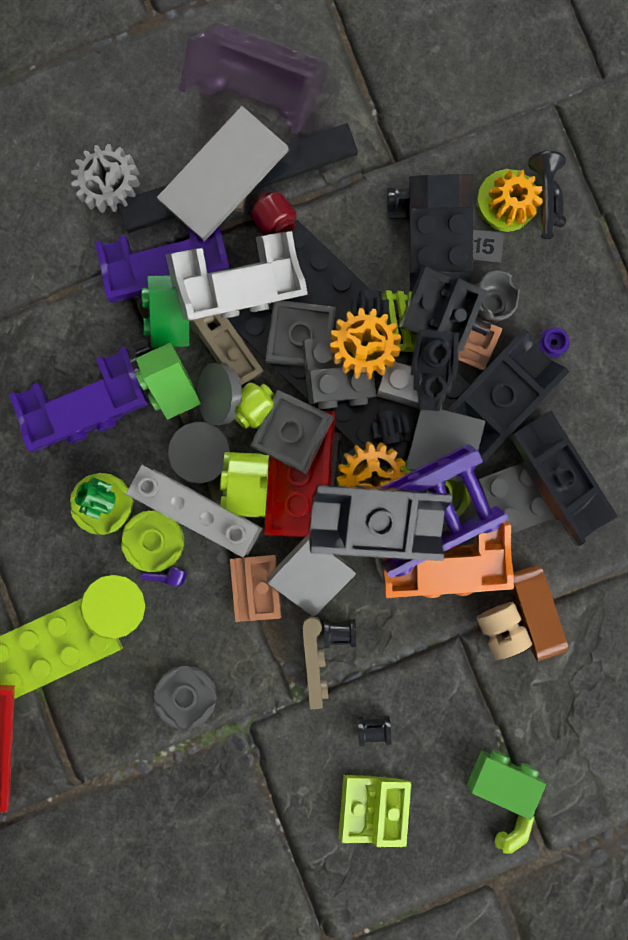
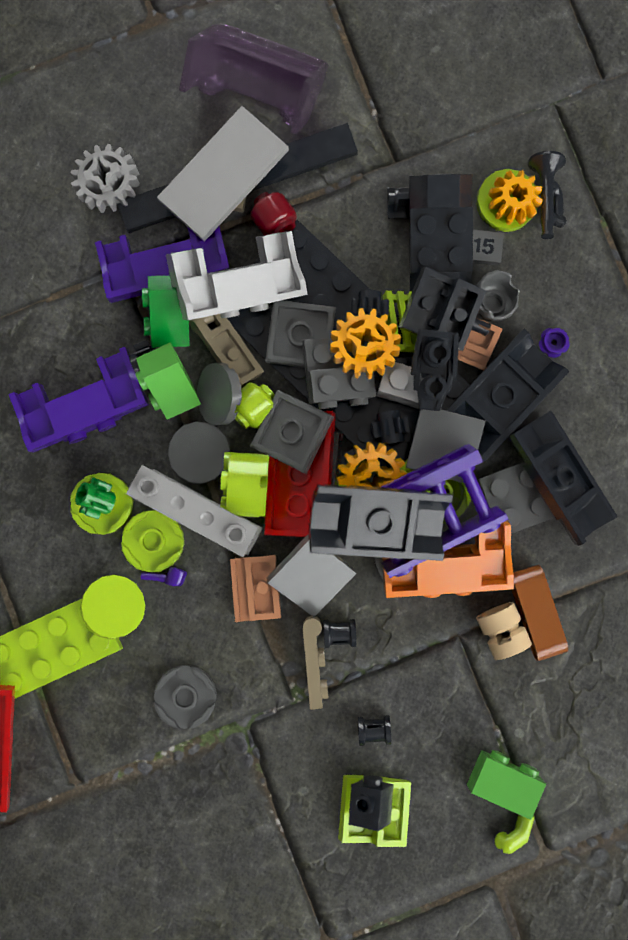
none -> black brick [348,775,394,831]

